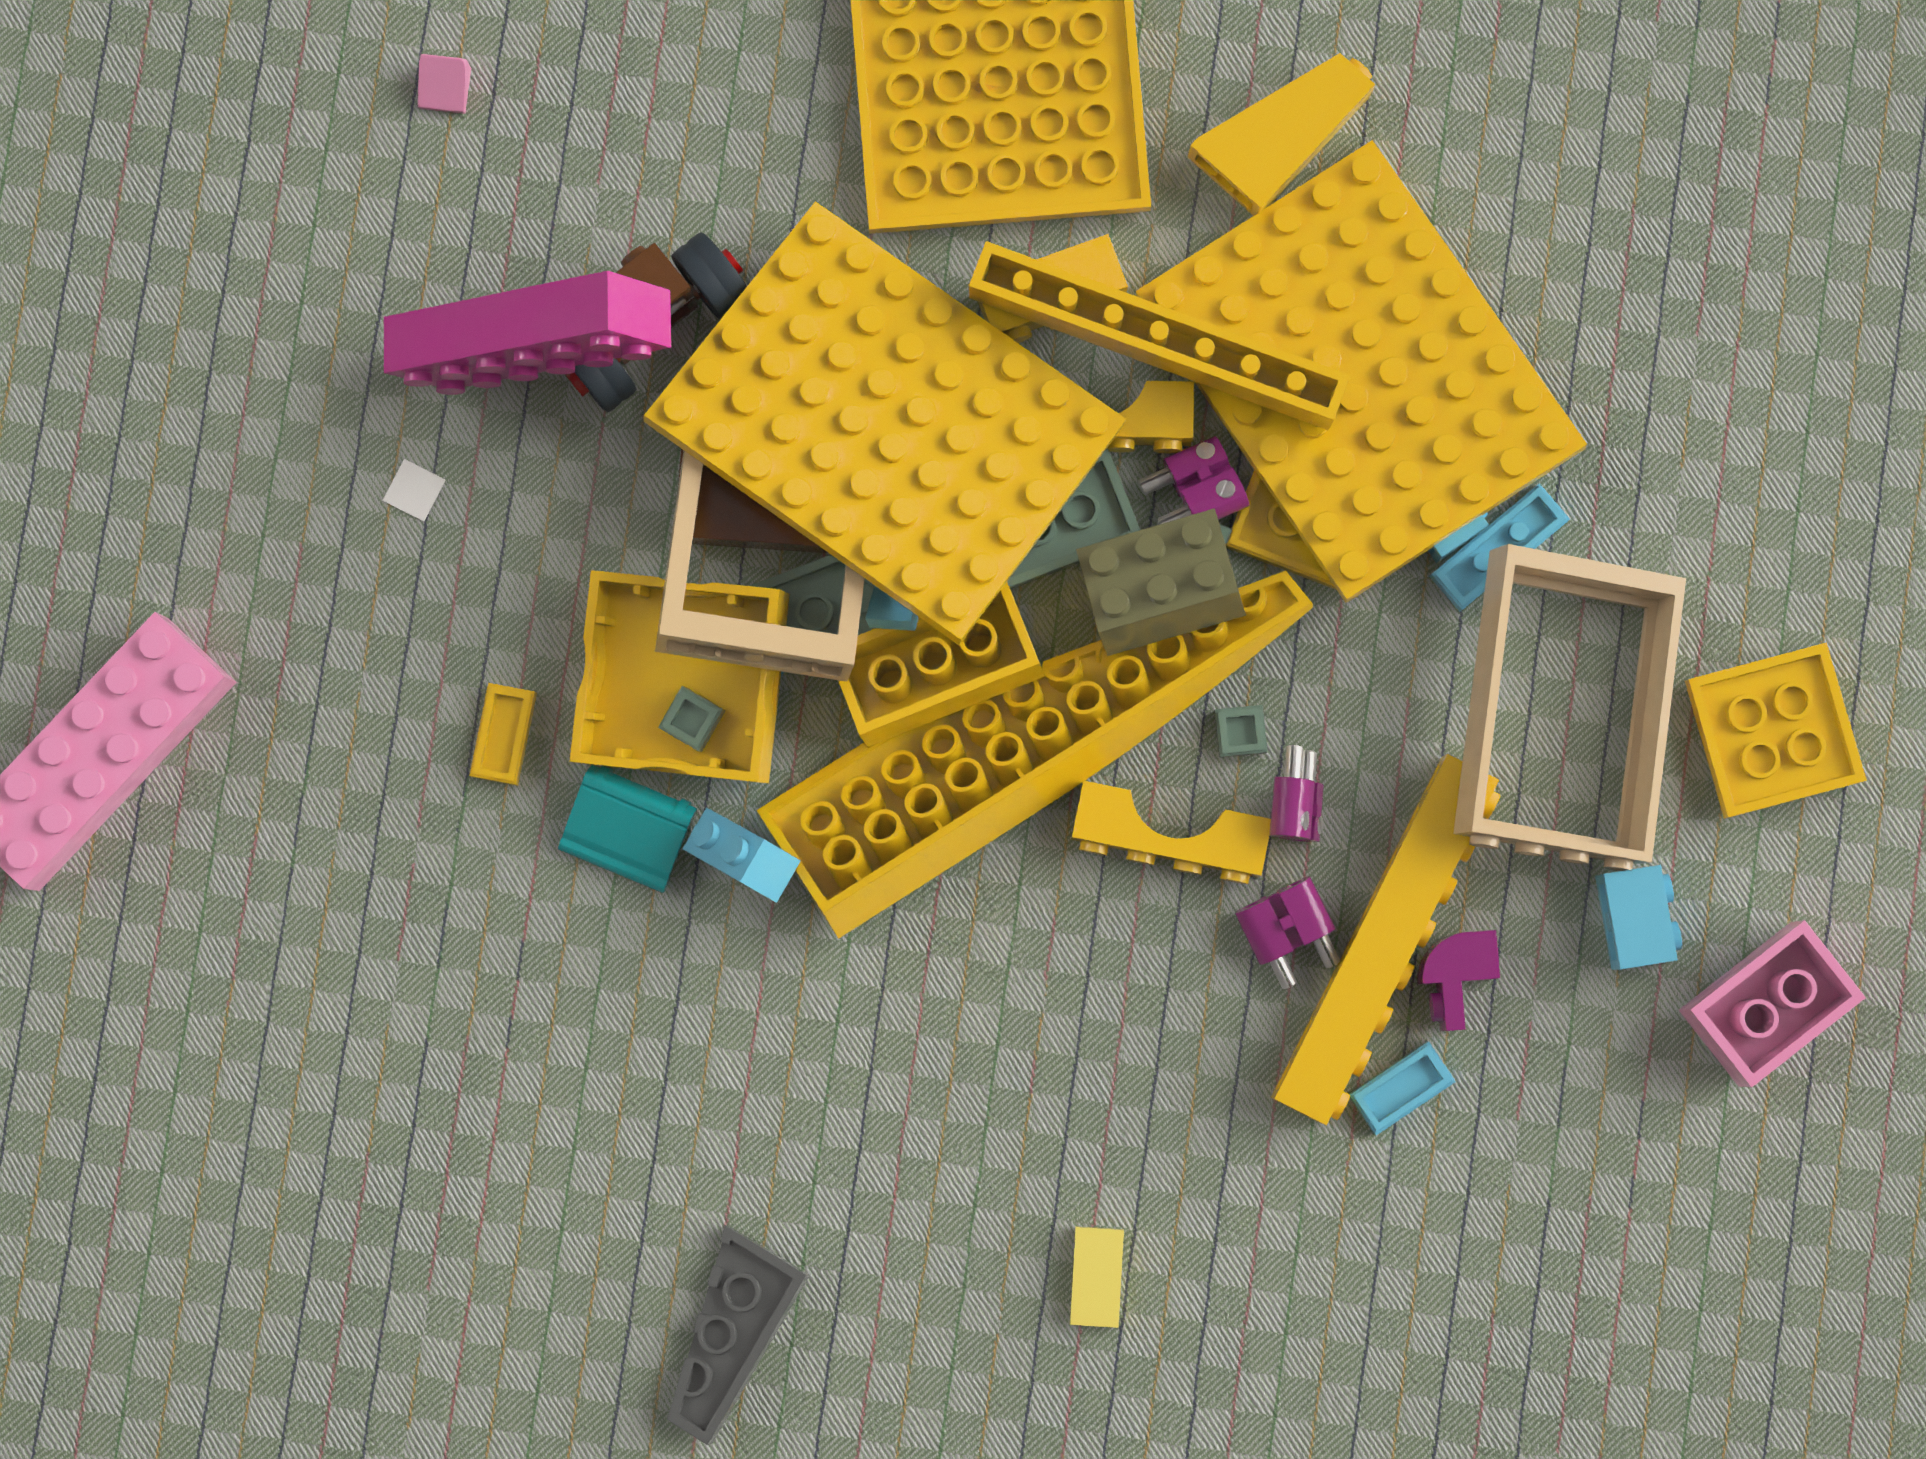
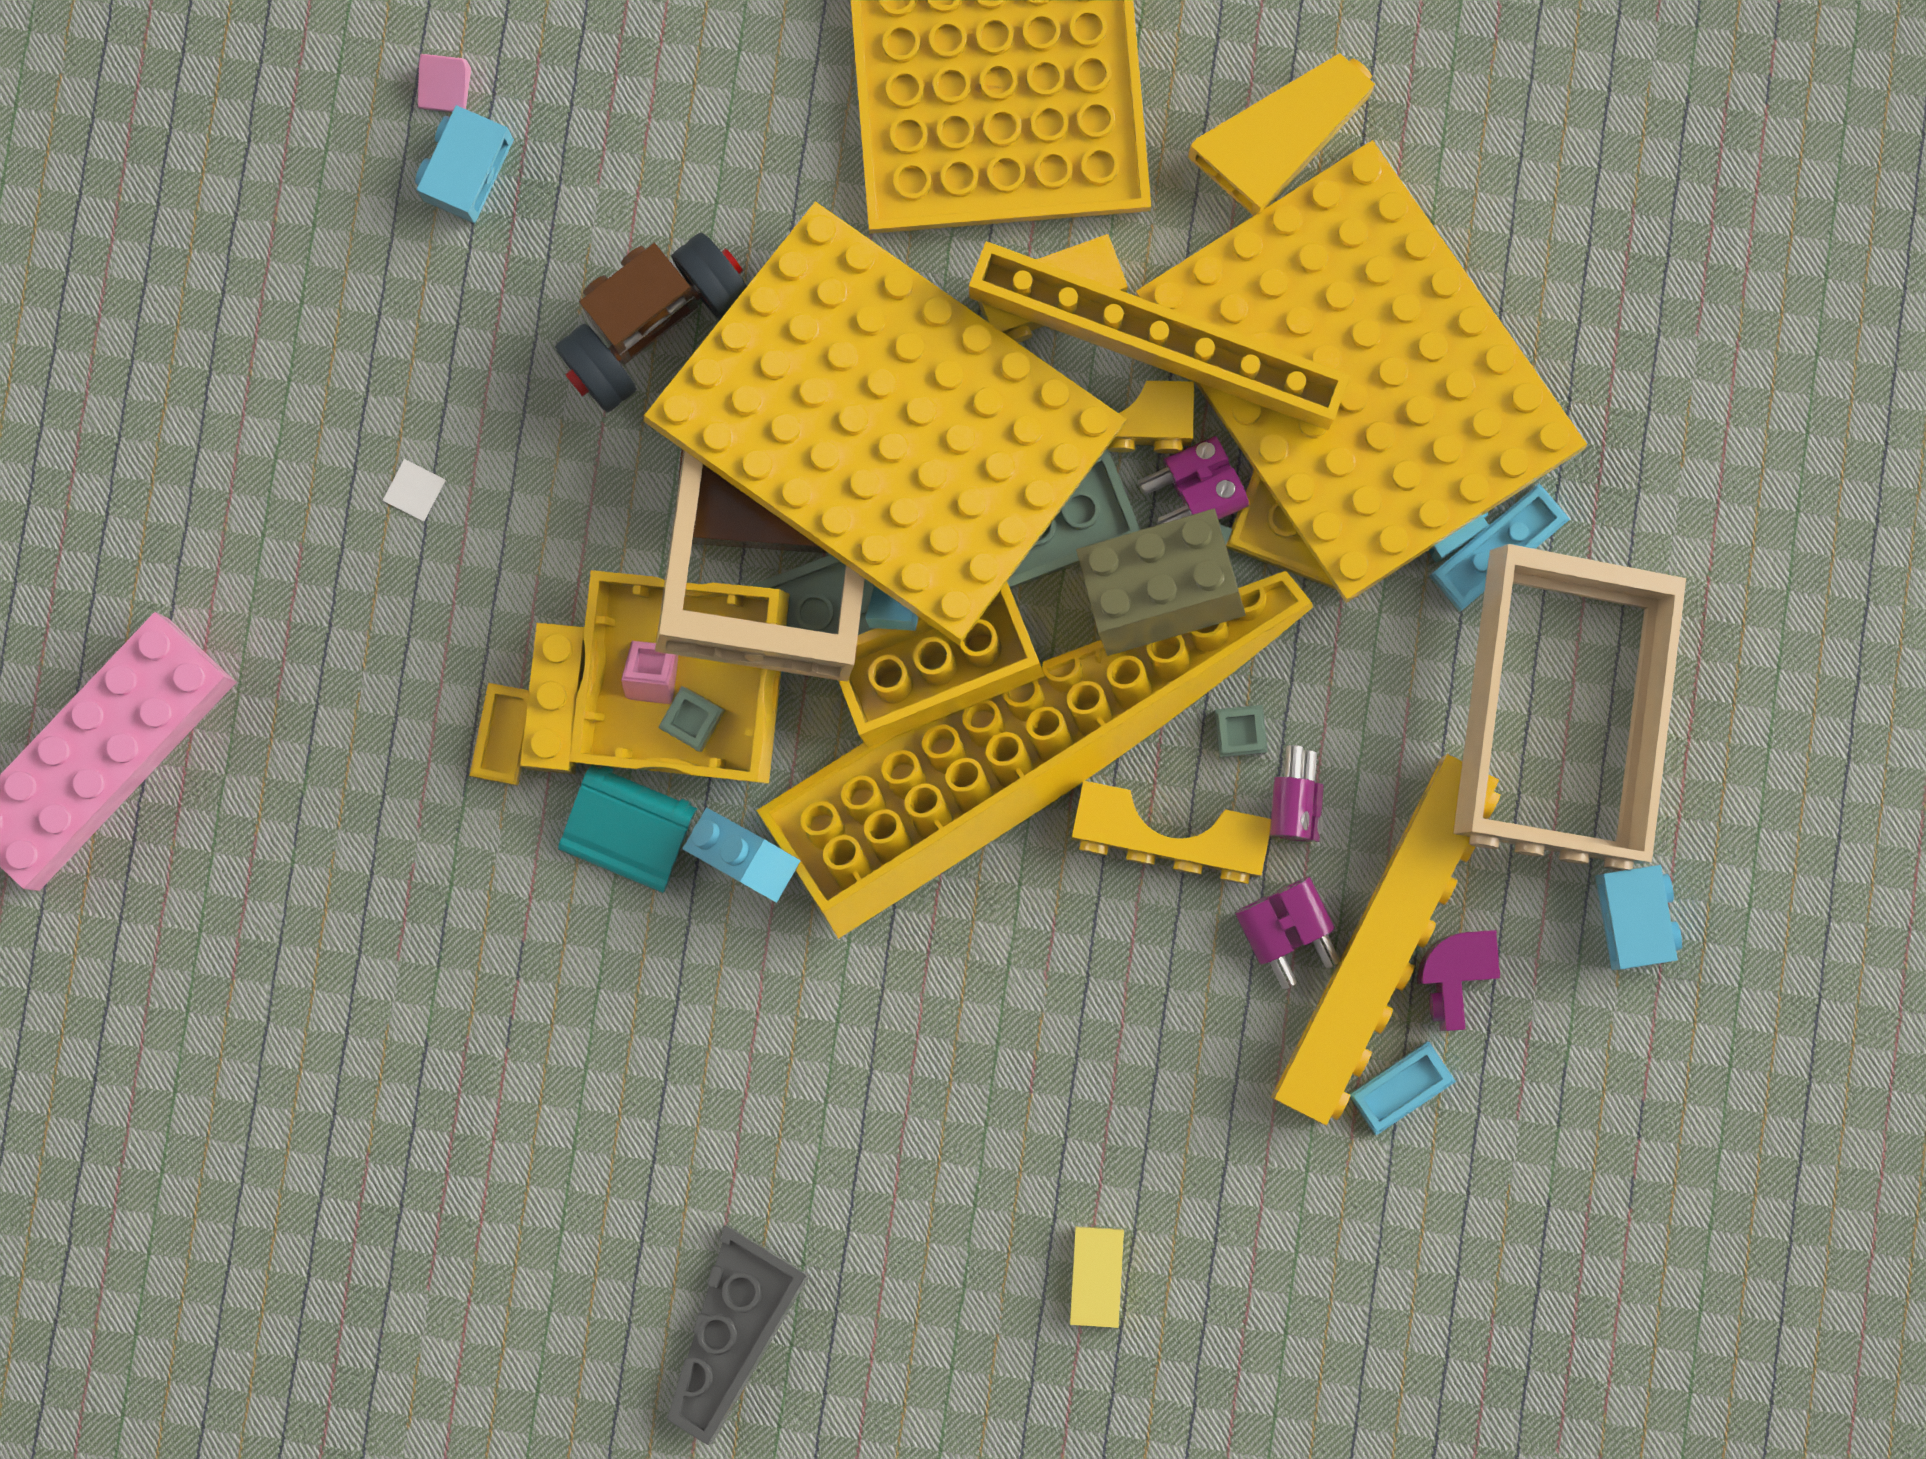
dark pink brick [384,270,671,395] -> none
bright pink brick [1679,920,1866,1087] -> none
yellow plate [1685,642,1867,819] -> none
none -> medium azure brick [415,105,514,223]
none -> yellow brick [520,623,585,775]
none -> bright pink slope [621,641,678,704]

